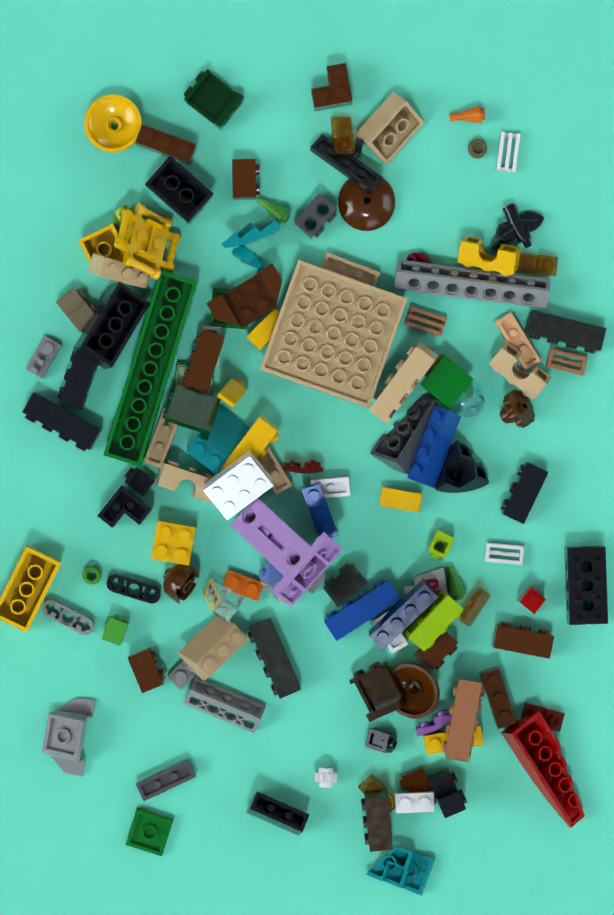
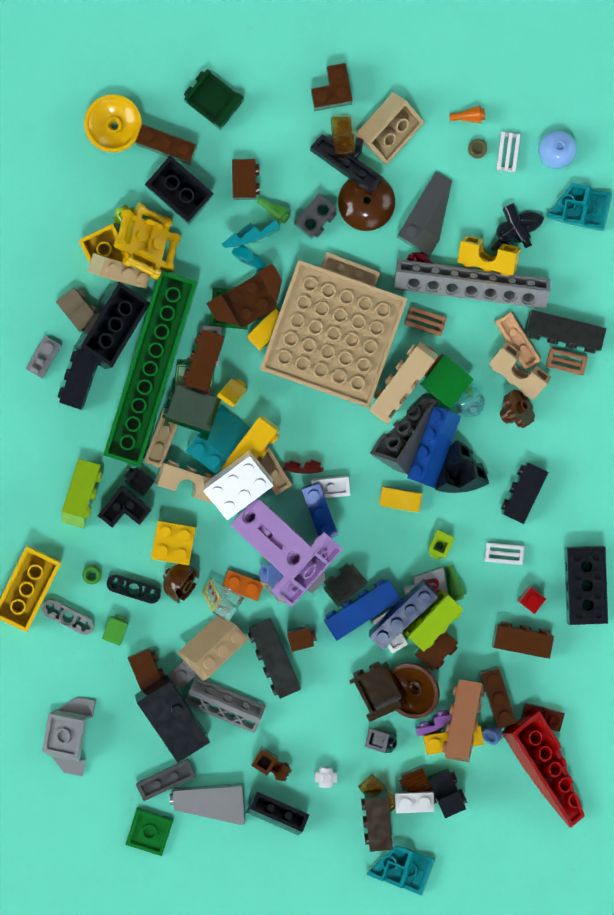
black brick [22,392,102,451] -> none
clear orange slope [458,588,490,626] -> none
clear orange slope [516,253,558,276] -> none
none -> lime wedge [62,459,103,528]
none -> black brick [135,674,210,763]
none -> light grey slope [170,783,245,825]
none -> reddish brown brick [251,746,292,781]
none -> reddish brown brick [287,624,317,652]
none -> dark grey wedge [397,172,452,257]
none -> medium blue tile [482,725,502,745]
none -> light blue cylinder [538,130,577,169]
none -> teal slope [546,183,612,231]

